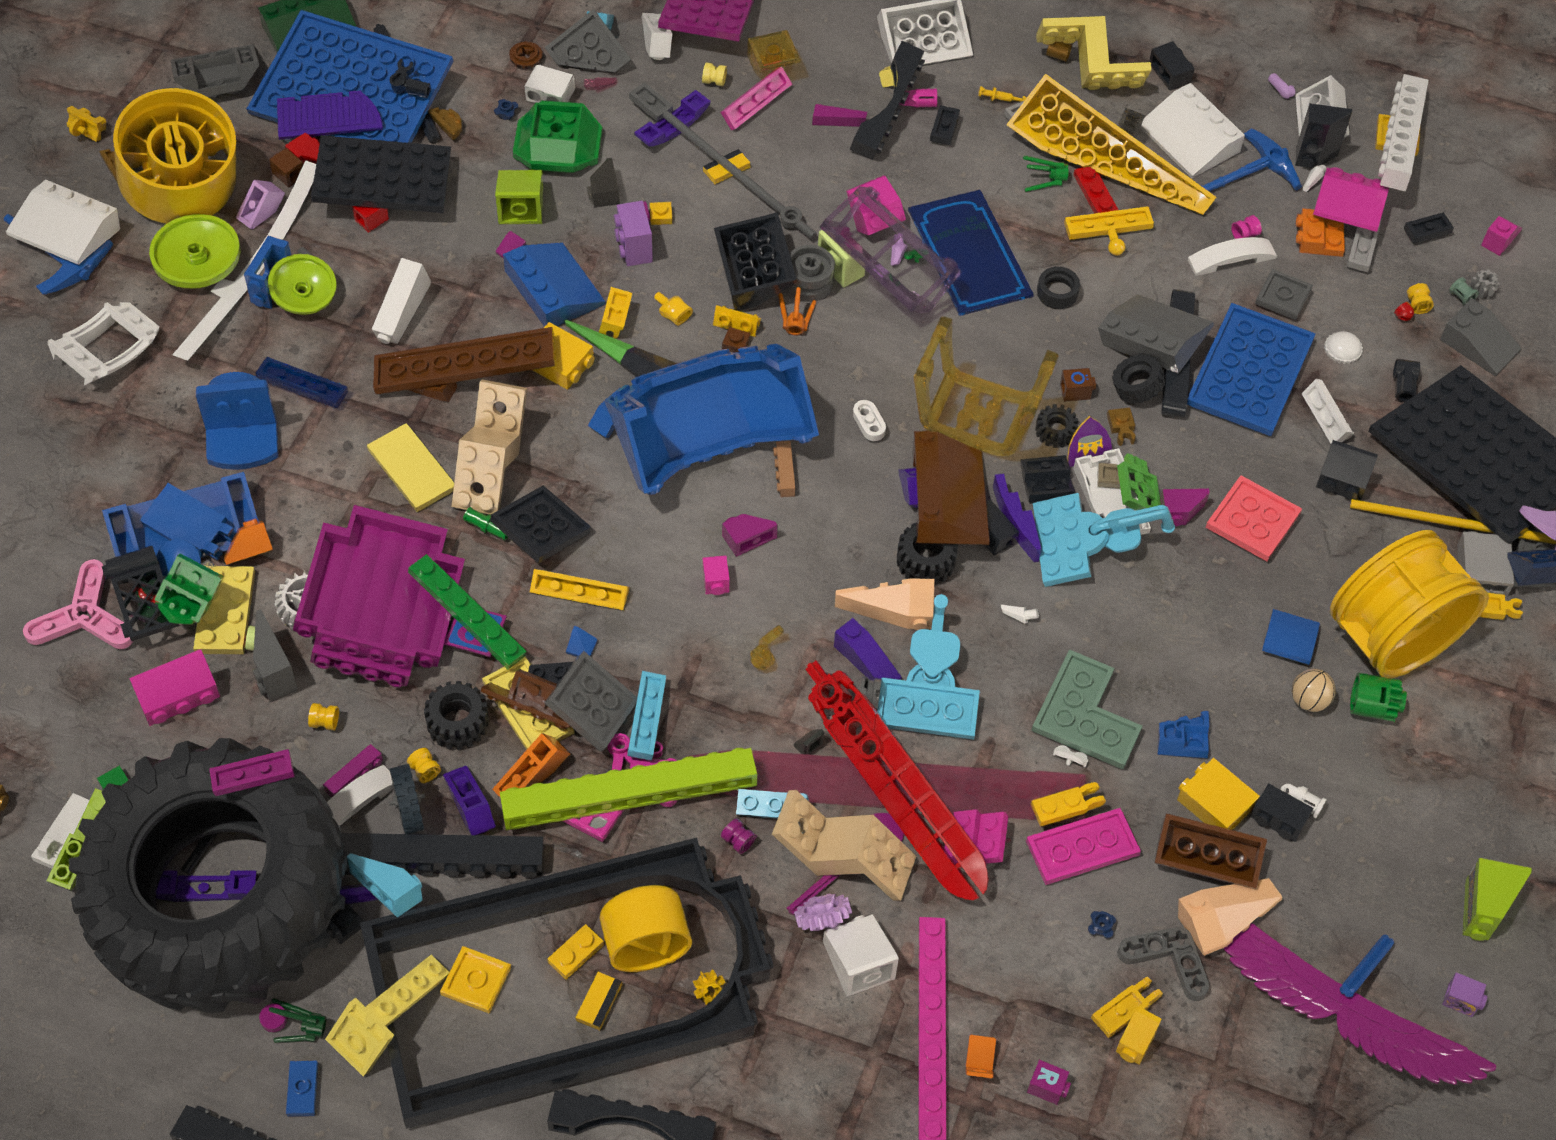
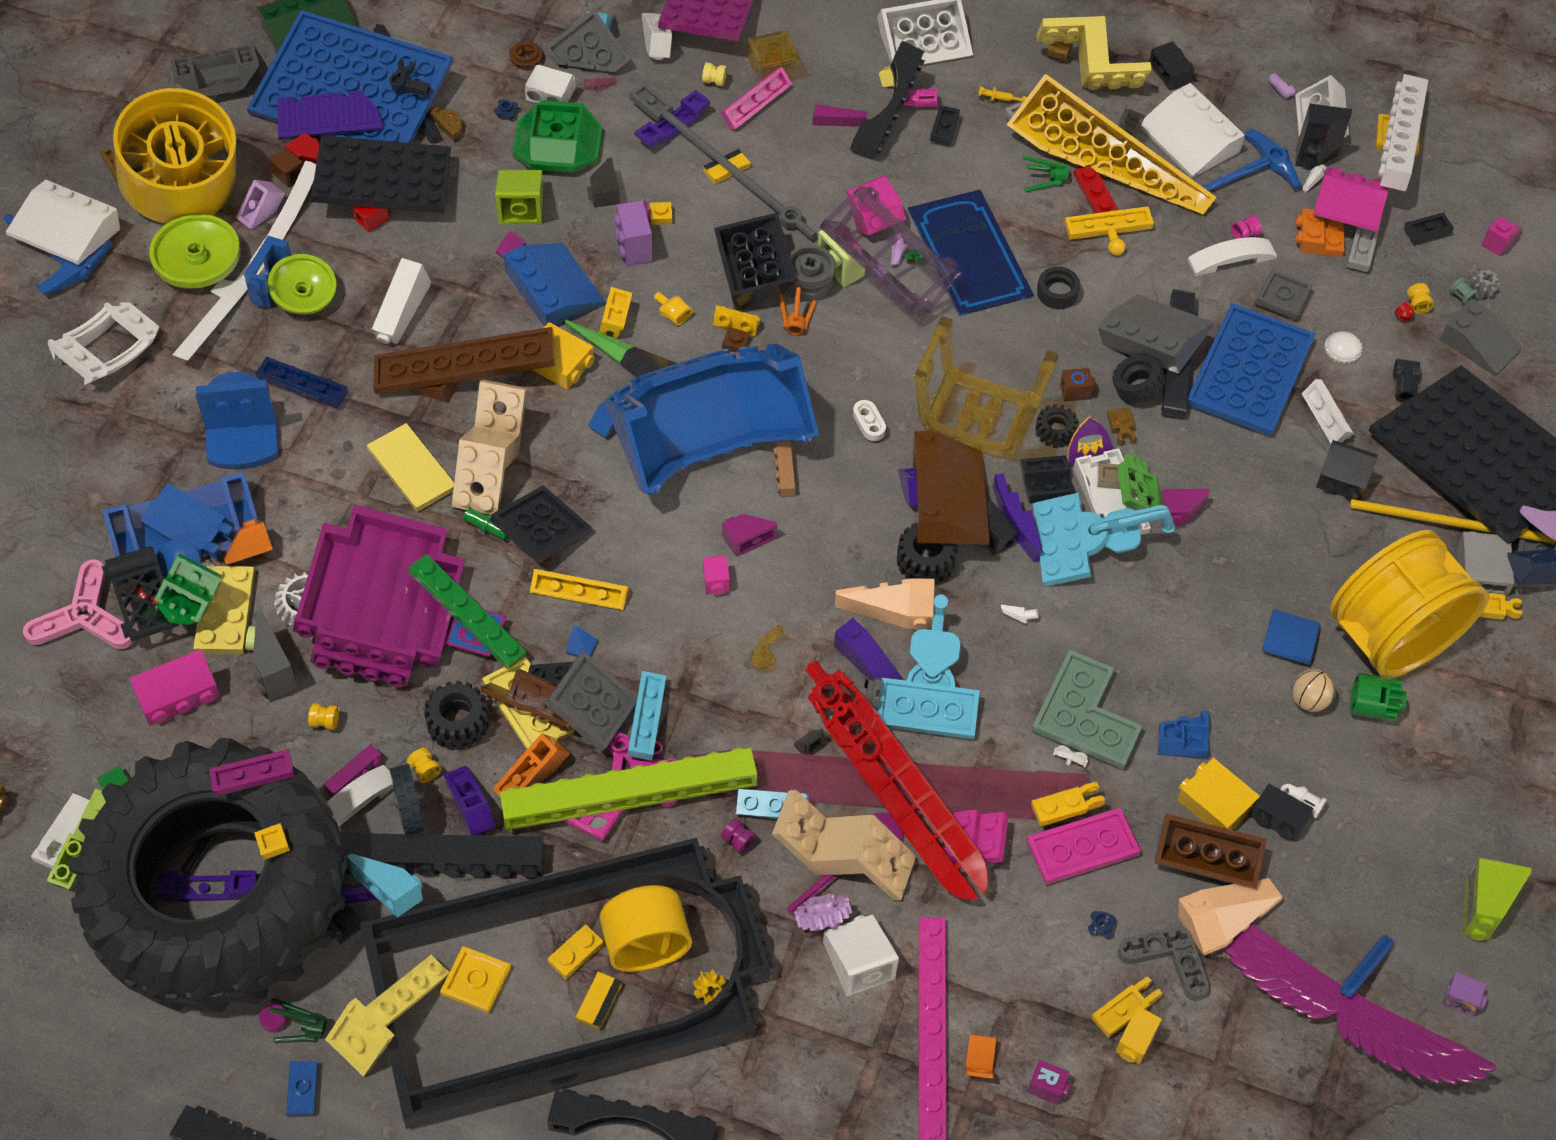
yellow hips [67,106,106,142] -> none
coral plate [1205,475,1302,562] -> none
none -> yellow plate [255,823,290,860]

